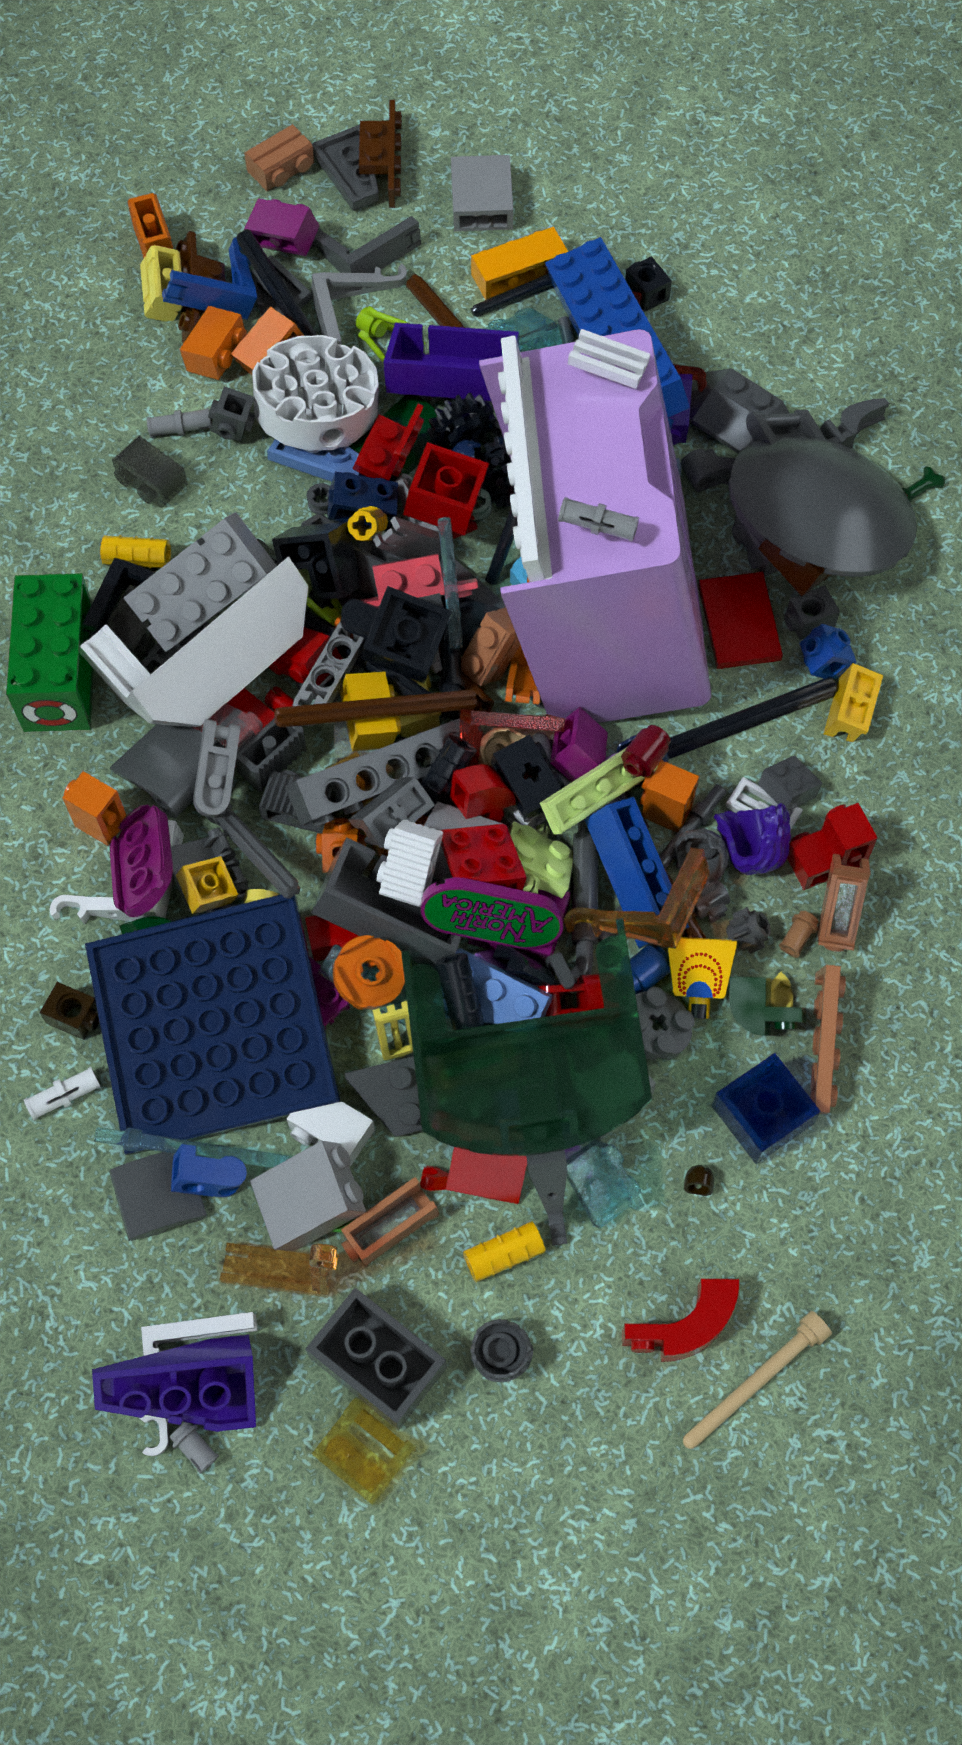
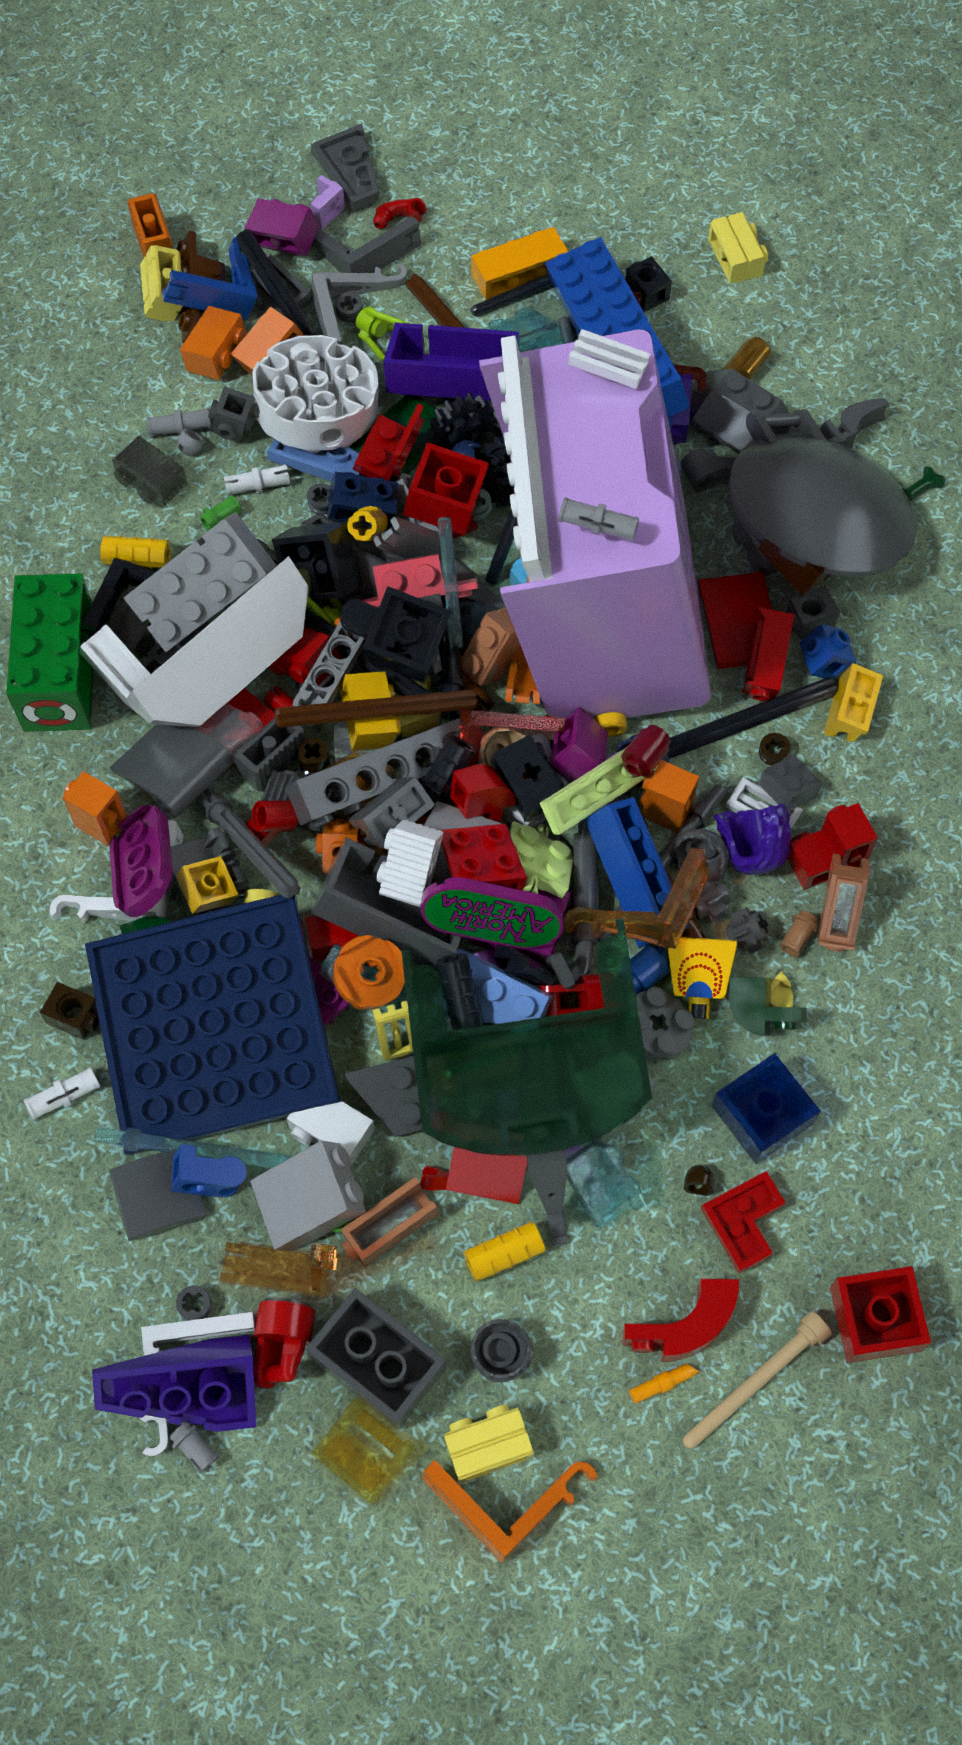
light grey plate [193,719,240,817] -> none
nougat brick [244,124,314,191] -> none
reddish brown bracket [359,100,402,208] -> none
light grey brick [451,155,513,232] -> none
nougat wing [810,965,846,1114] -> none
none -> dark grey bush [176,1285,212,1321]
none -> light grey hinge [177,428,205,456]
none -> bright green pin [199,495,242,531]
none -> white pin [224,464,290,497]
none -> red piece [245,800,298,846]
none -> red piece [253,1298,316,1389]
none -> dark brown bush [298,737,330,776]
none -> lavender bracket [311,175,345,229]
none -> dark grey bush [335,292,363,323]
none -> red piece [373,198,427,229]
none -> orange hinge [422,1460,597,1563]
none -> light yellow brick [443,1404,534,1484]
none -> yellow tile [594,712,628,737]
none -> light orange piece [628,1363,700,1404]
none -> red plate [701,1171,786,1274]
none -> light yellow brick [708,212,768,284]
none -> pearl gold piece [722,337,771,380]
none -> red window [742,607,795,701]
none -> dark brown bush [758,733,791,766]
none -> red brick [830,1266,931,1364]

